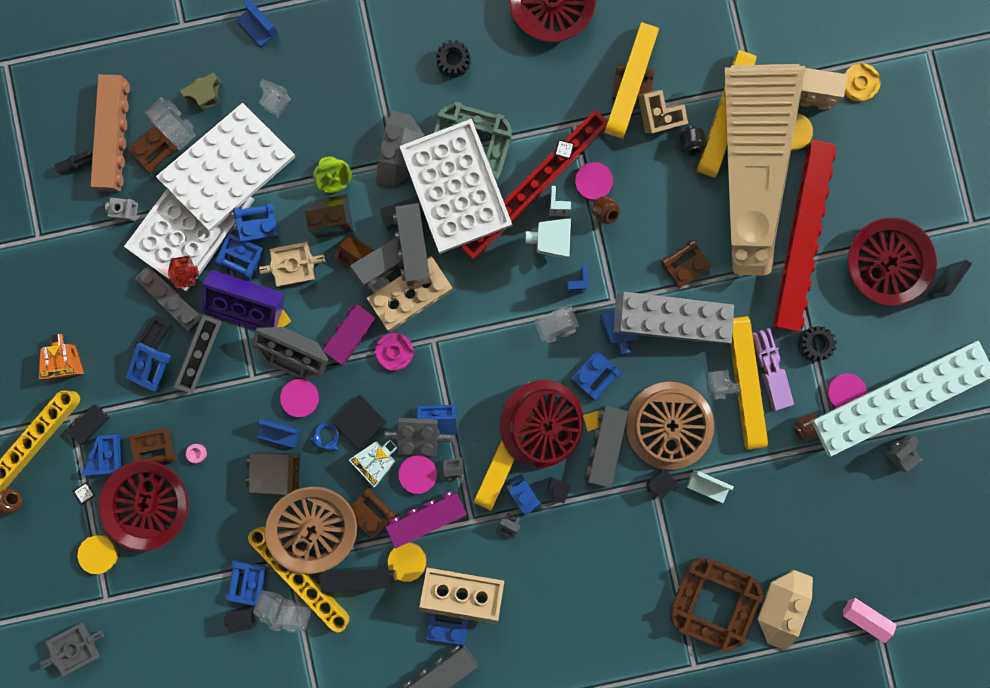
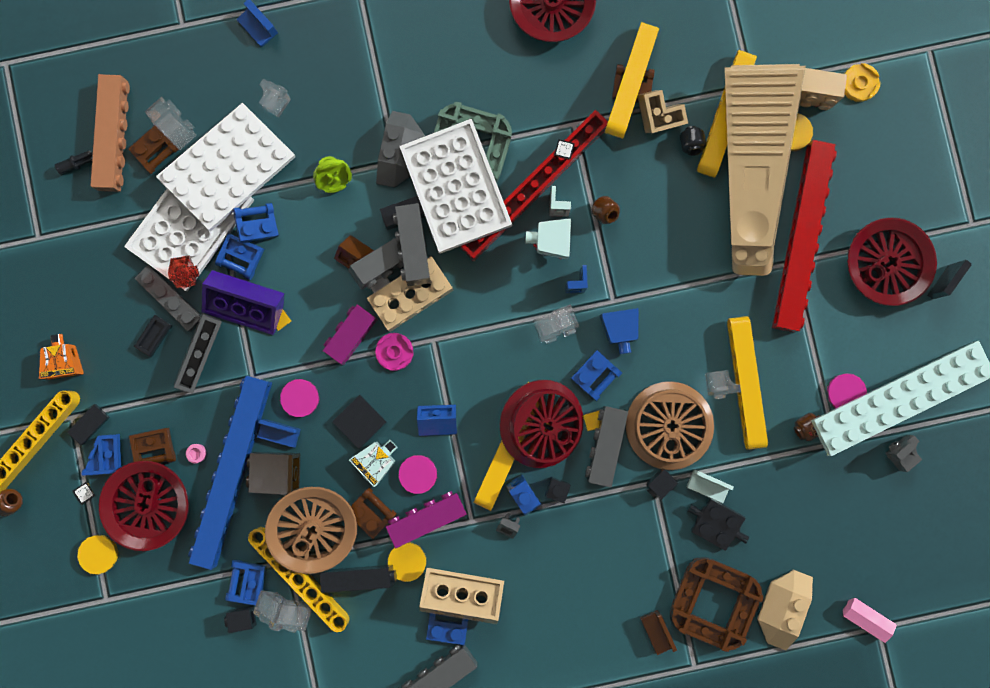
dark grey plate [40,622,104,677] -> none
light grey brick [105,197,138,222] -> none
blue plate [126,343,171,392] -> none
olive brick [180,72,222,111] -> none
dark grey wedge [252,327,328,380] -> none
tan plate [259,242,325,287] -> none
dark brown slope [305,194,354,238] -> none
blue piece [310,422,340,450] -> none
dark grey plate [385,418,451,456] -> none
black tyre [436,40,470,78] -> none
dark grey tile [443,457,464,481] -> none
dark pink tile [575,162,613,200] -> none
light grey brick [613,292,734,344] -> none
reddish brown plate [661,239,712,289] -> none
lavender arm [752,328,794,411] -> none
black tyre [798,326,837,361] -> none
none -> blue brick [188,376,272,570]
none -> reddish brown panel [640,610,677,655]
none -> black plate [687,498,749,551]

